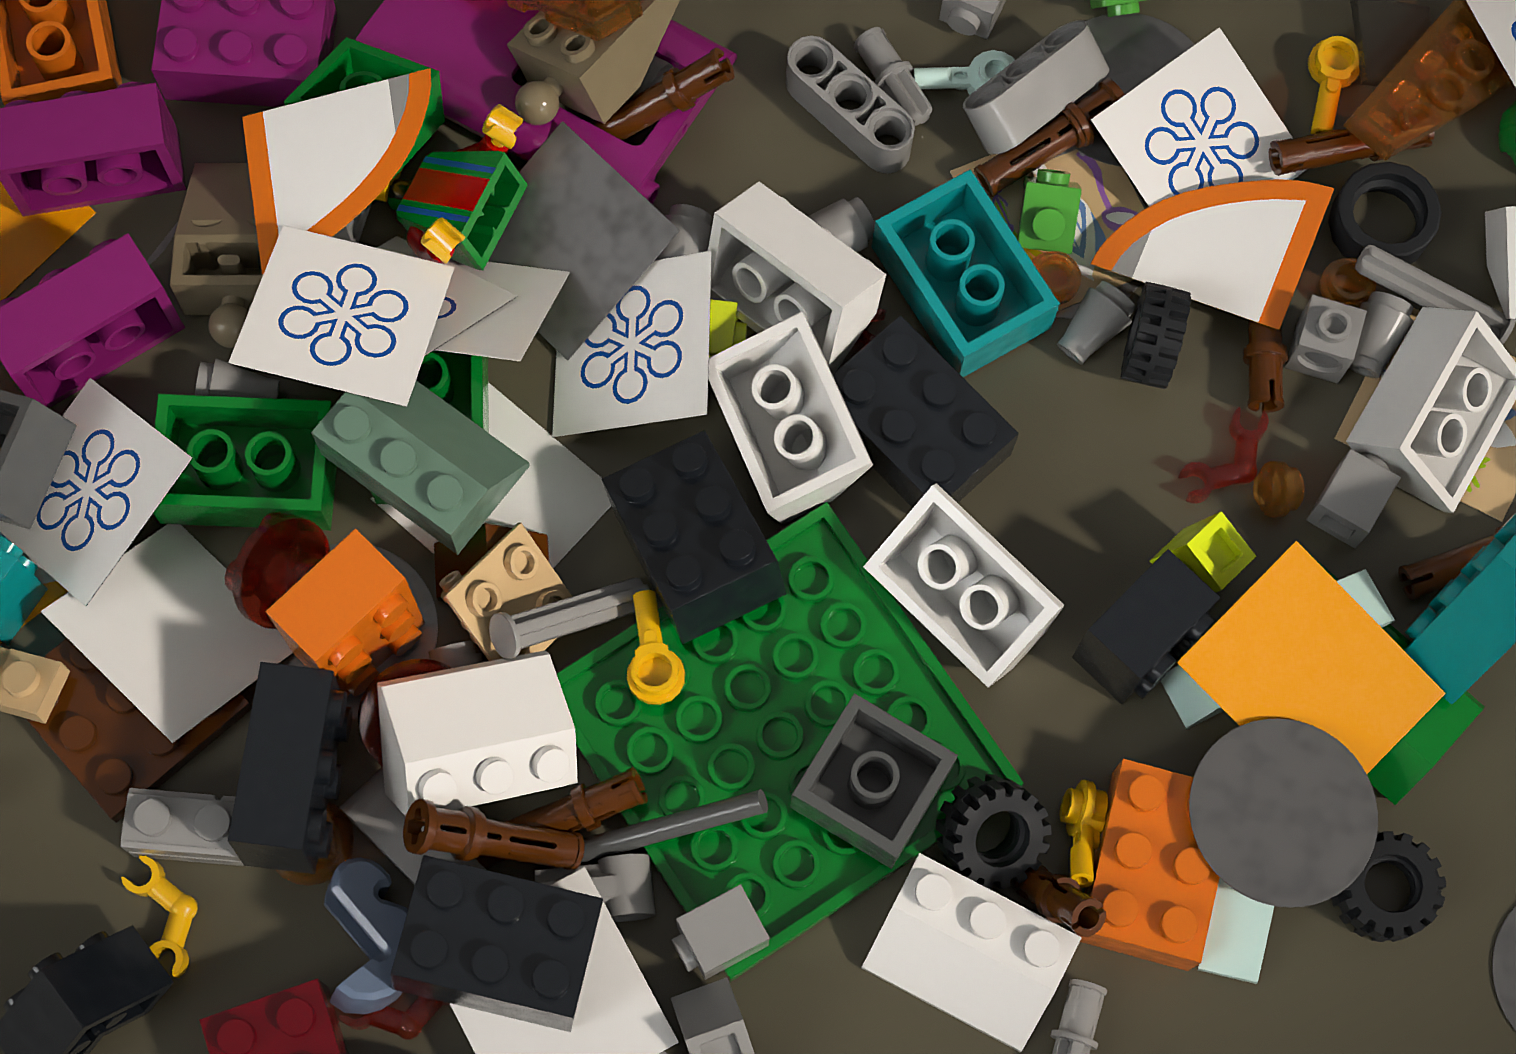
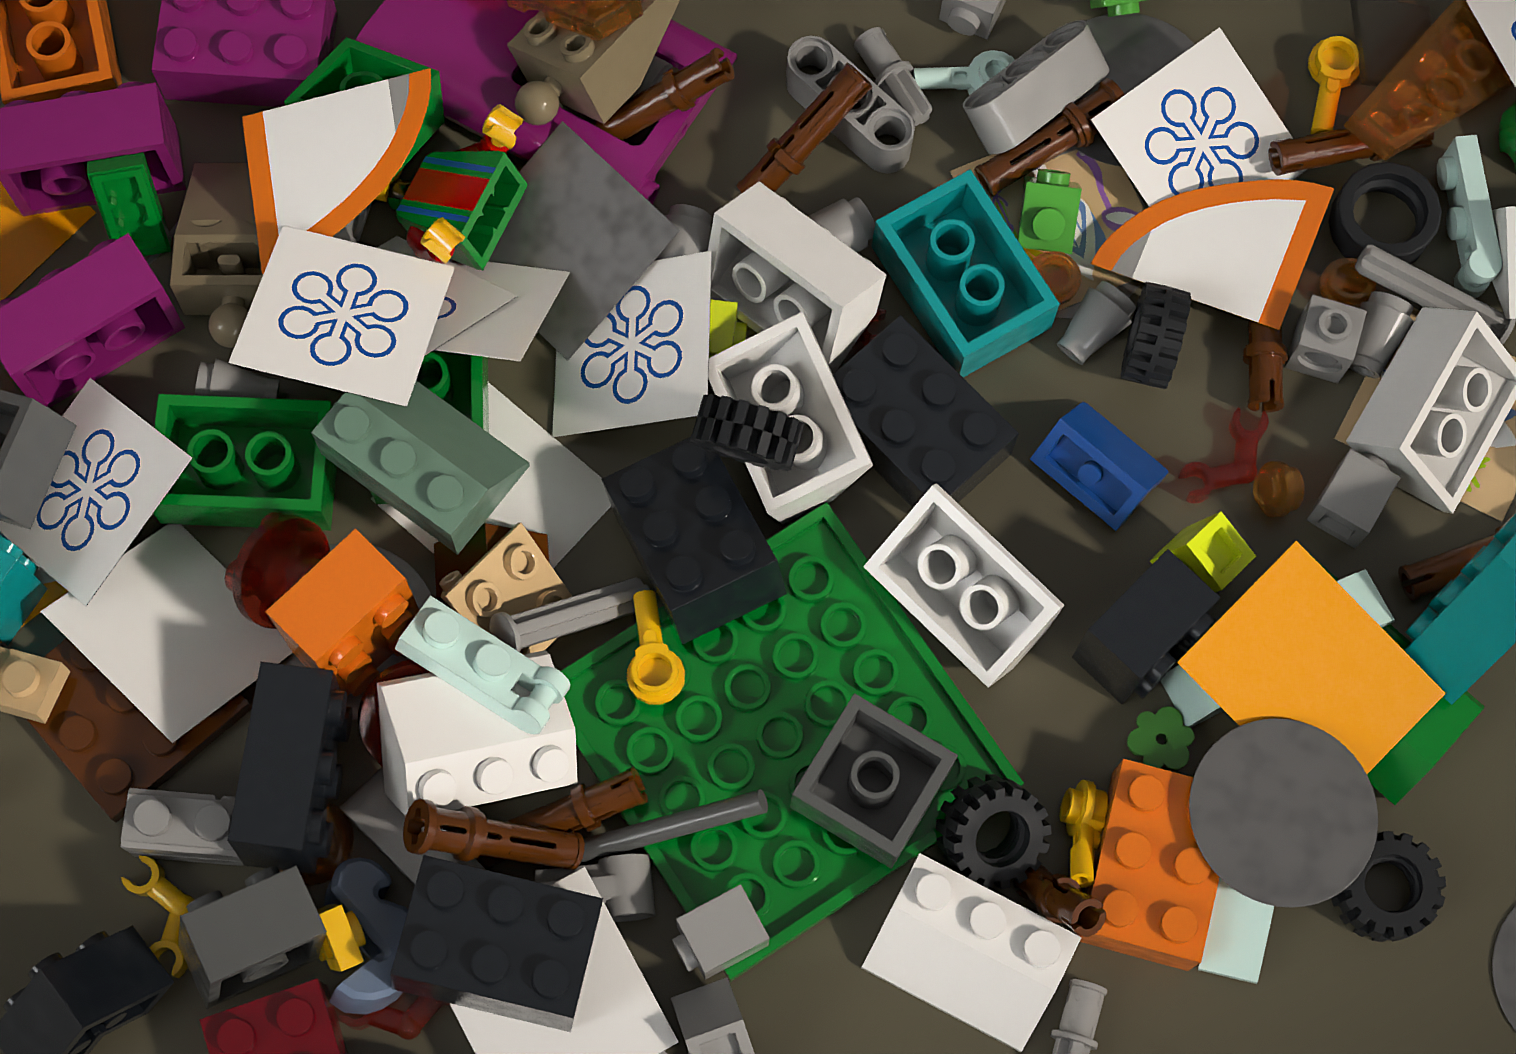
none -> green plate [87,152,172,256]
none -> dark grey brick [178,866,327,1009]
none -> yellow plate [317,904,366,972]
none -> light aqua plate [395,595,571,735]
none -> black tyre [690,394,804,471]
none -> reddish brown pin [736,62,873,193]
none -> blue panel [1030,402,1169,531]
none -> bright green plant [1127,706,1195,770]
none -> light aqua plate [1436,135,1502,298]

